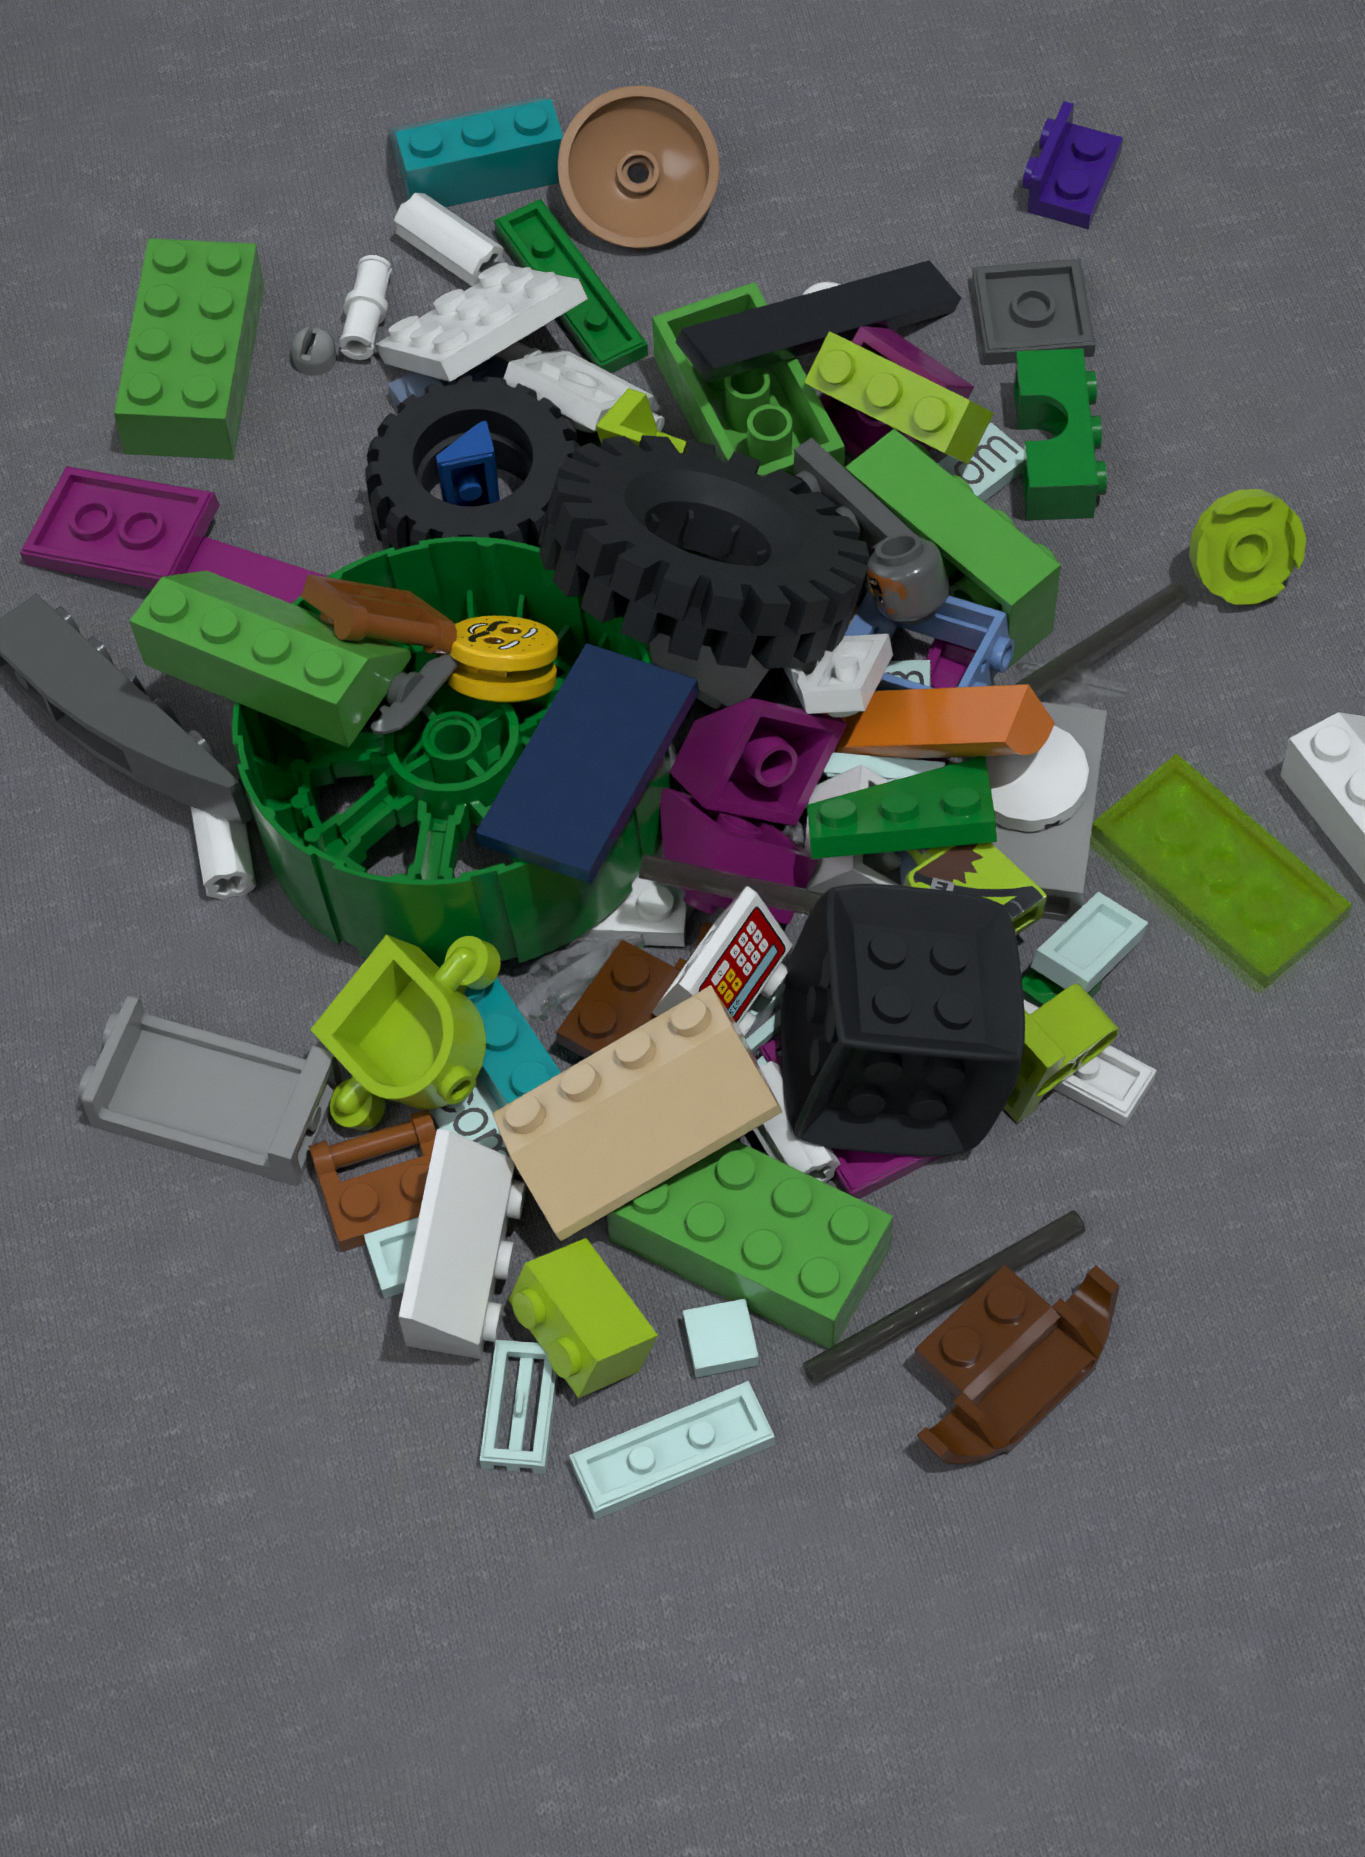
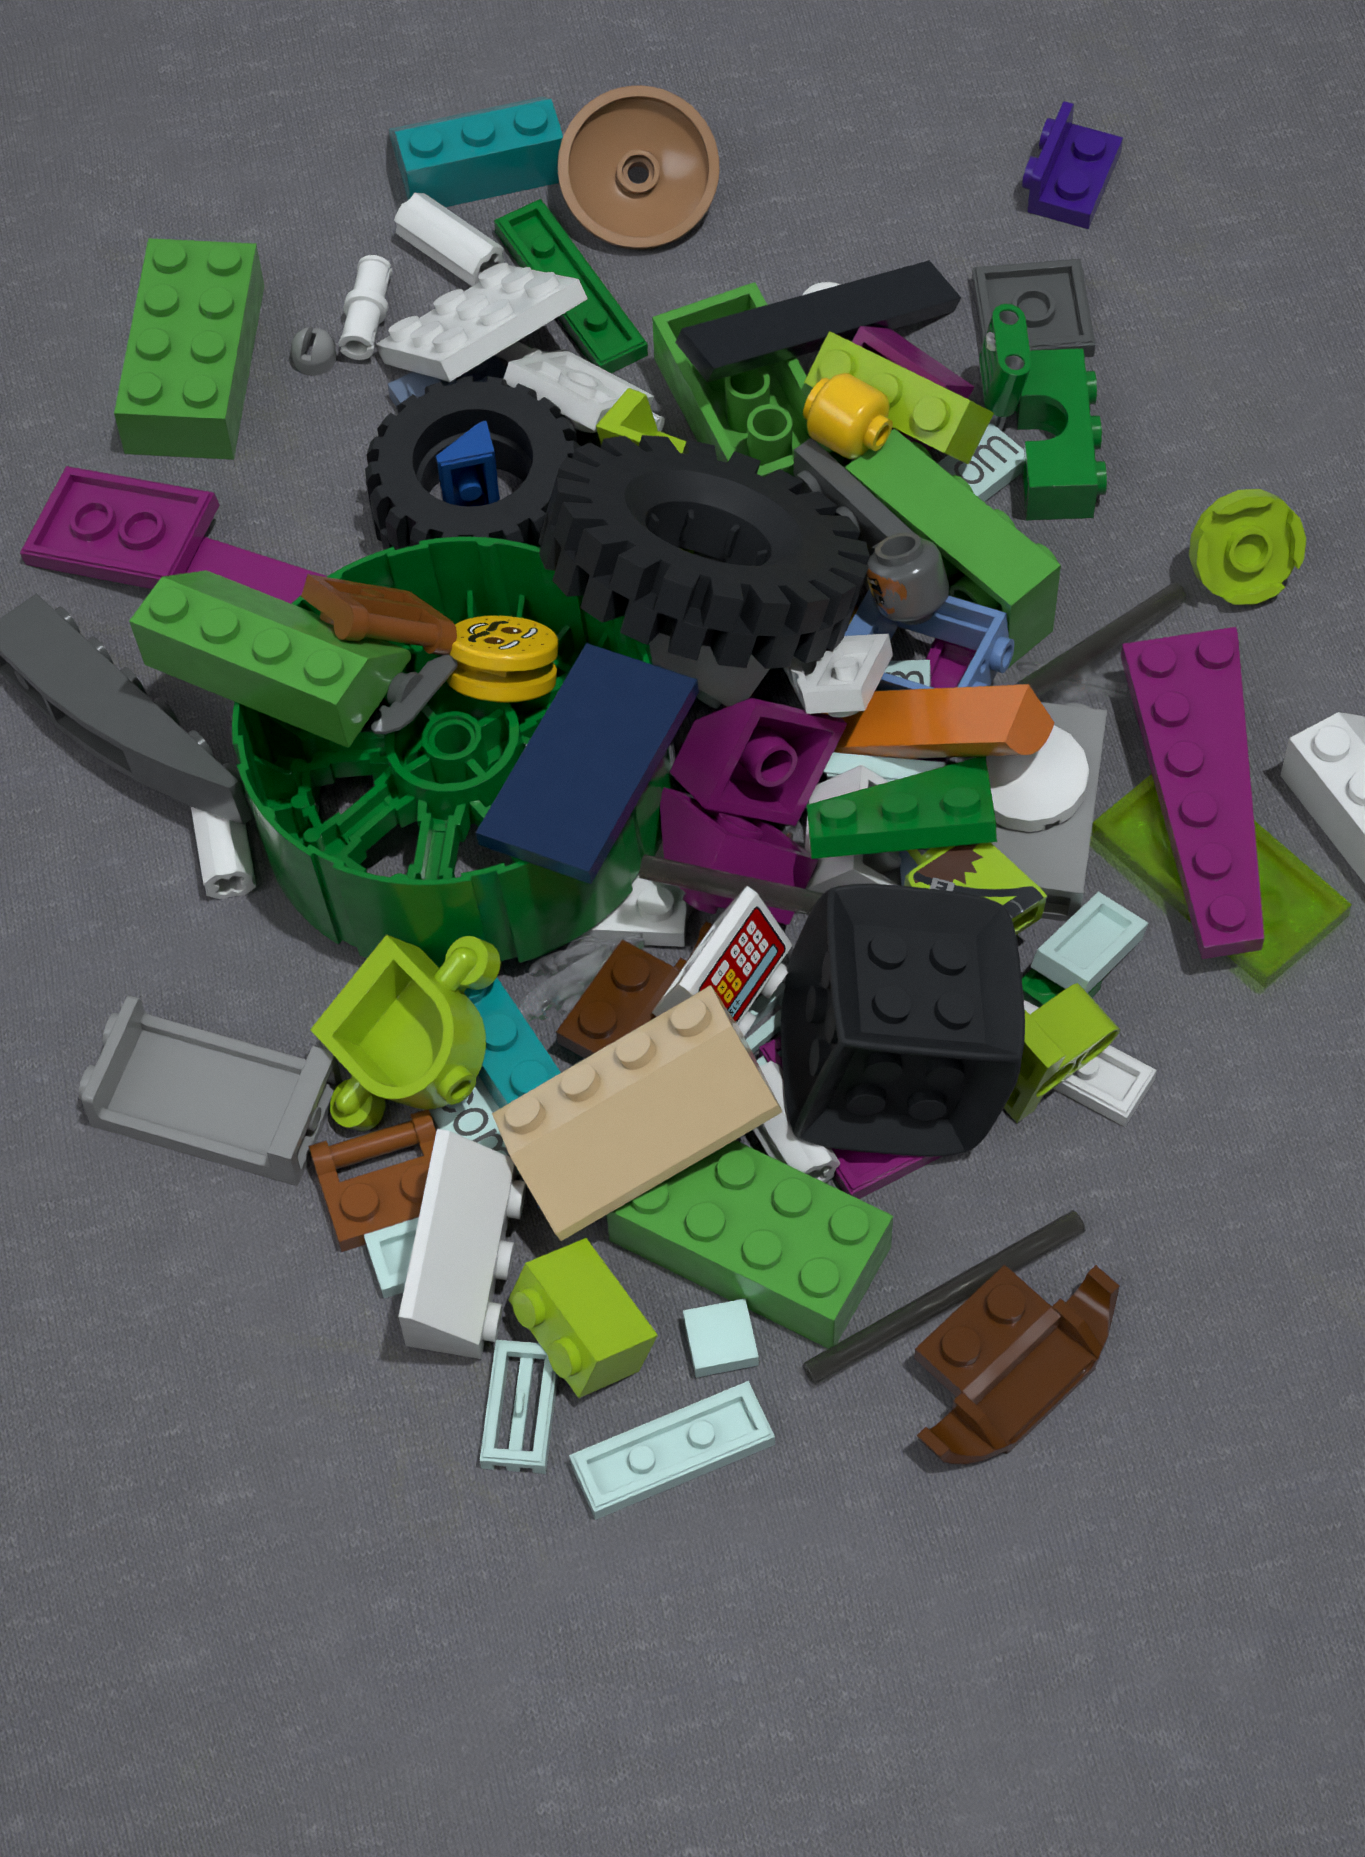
none -> yellow head [803,373,893,460]
none -> green piece [978,304,1032,431]
none -> magenta wing [1121,627,1264,959]

